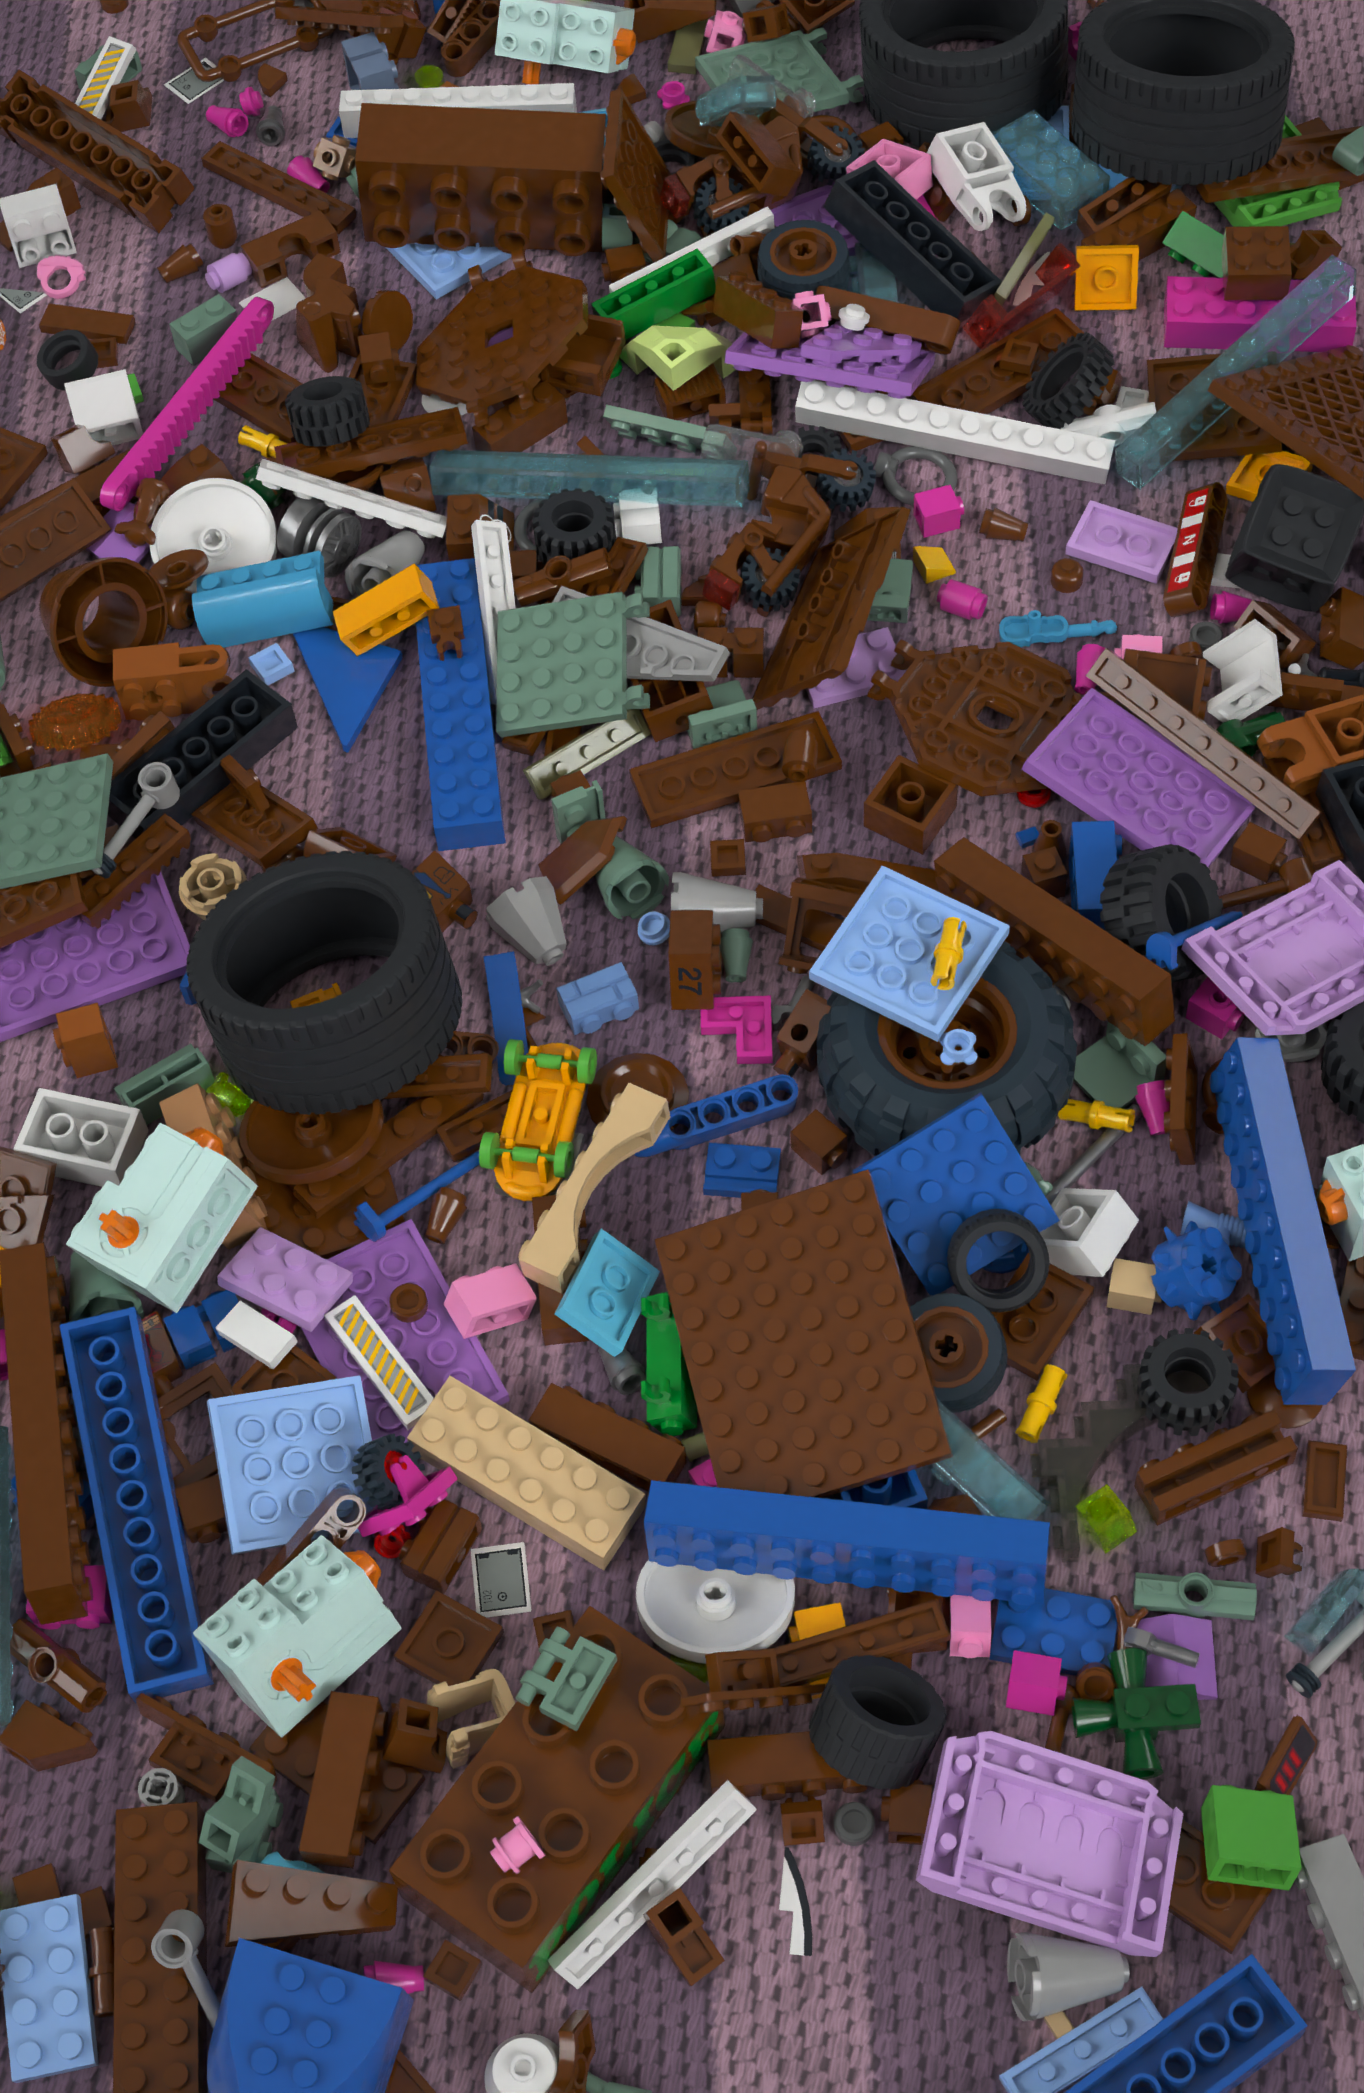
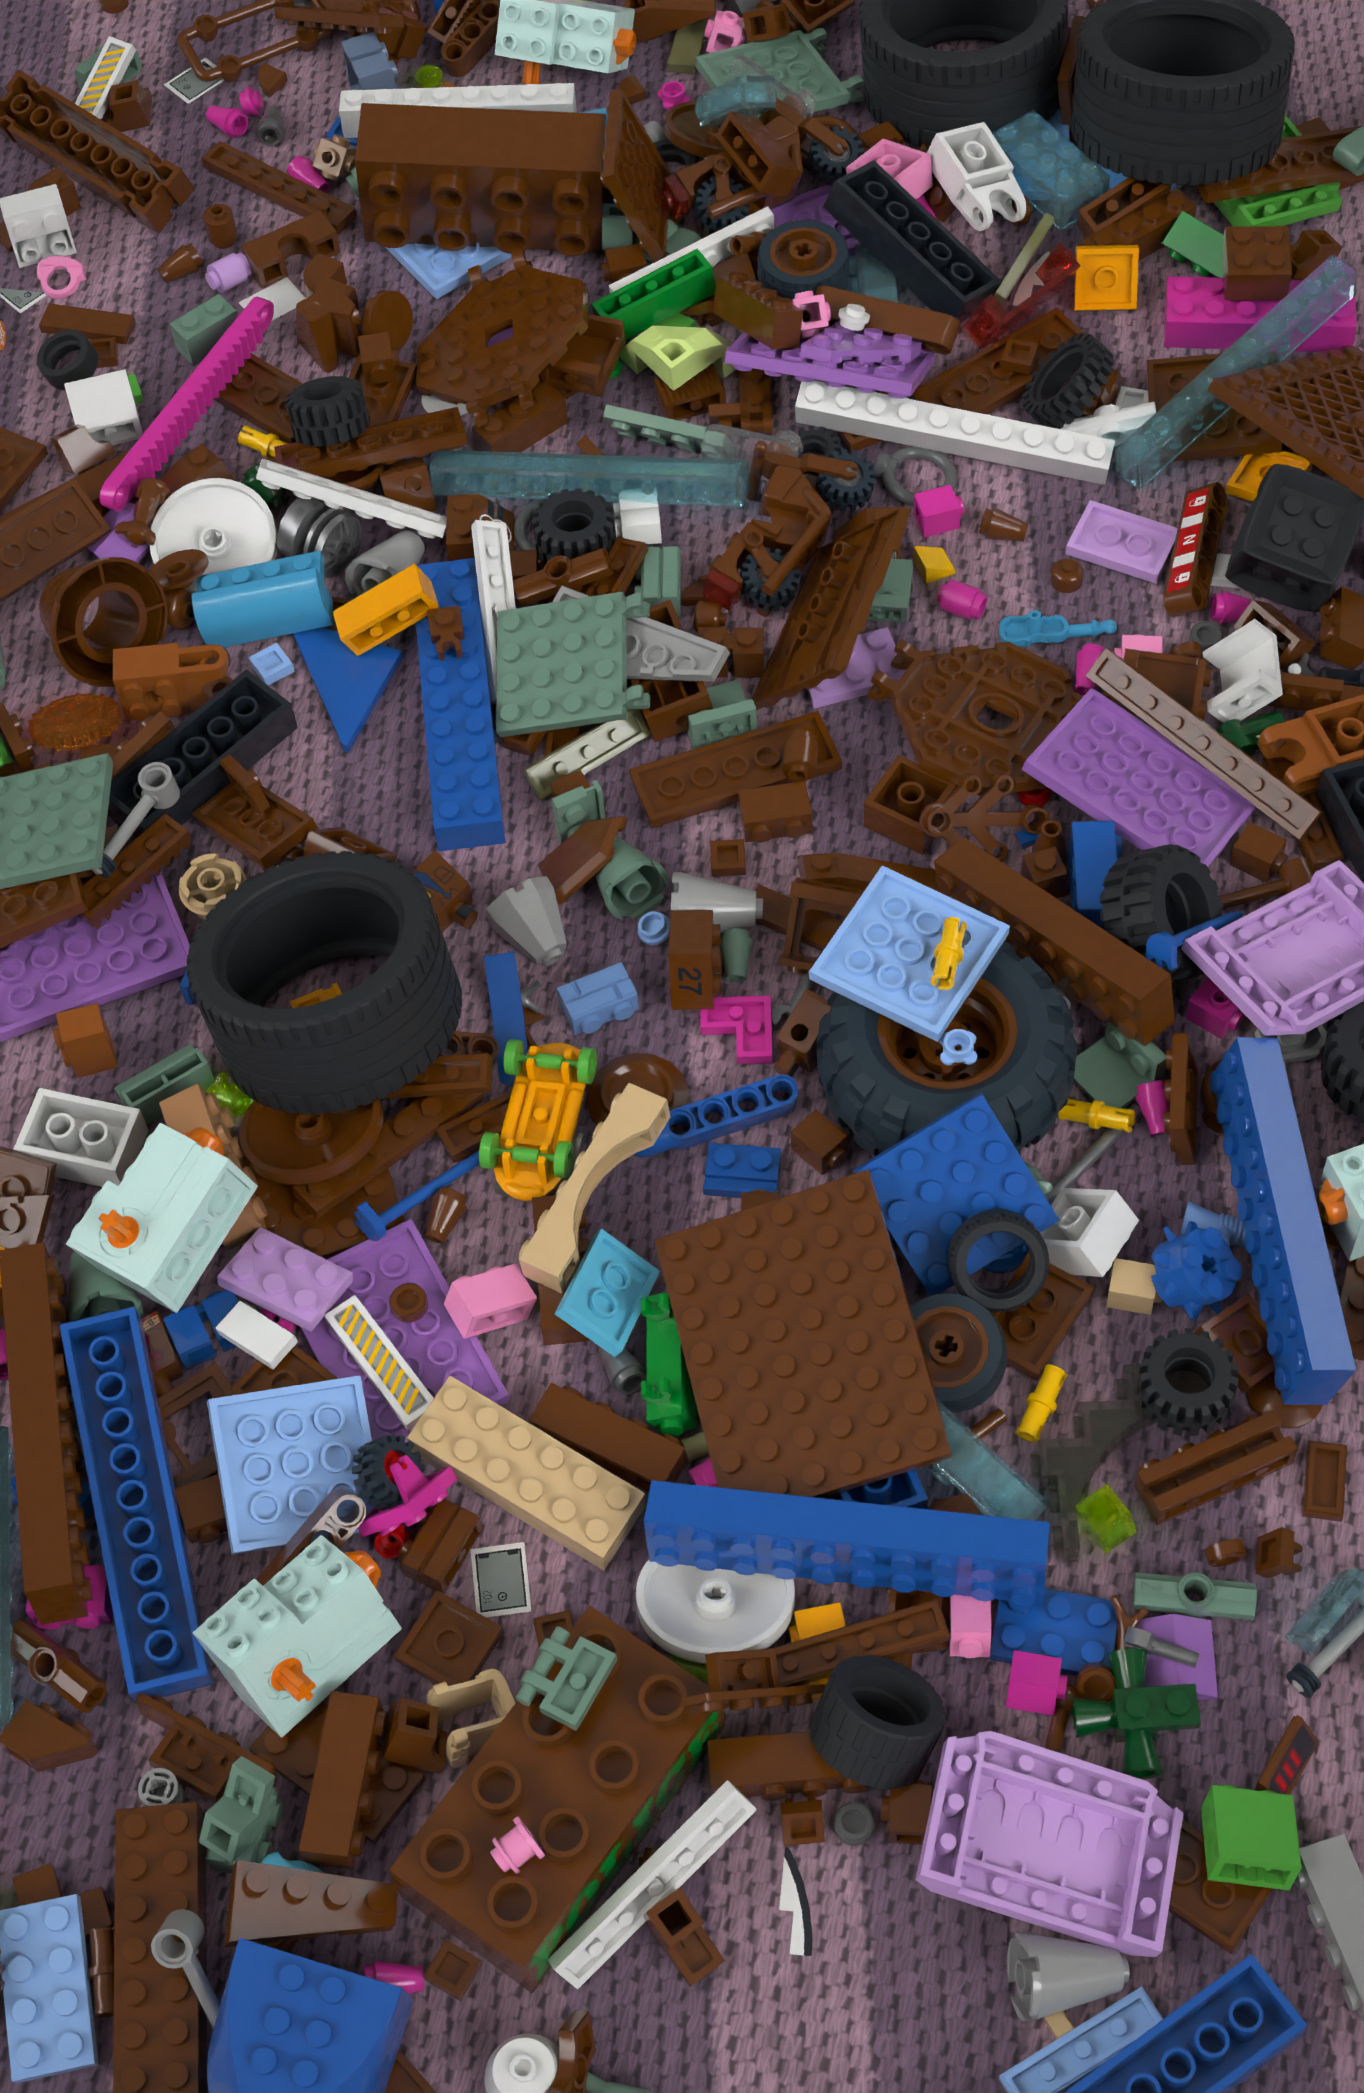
none -> reddish brown plant [919,773,1049,862]
none -> reddish brown tile [1057,16,1085,125]

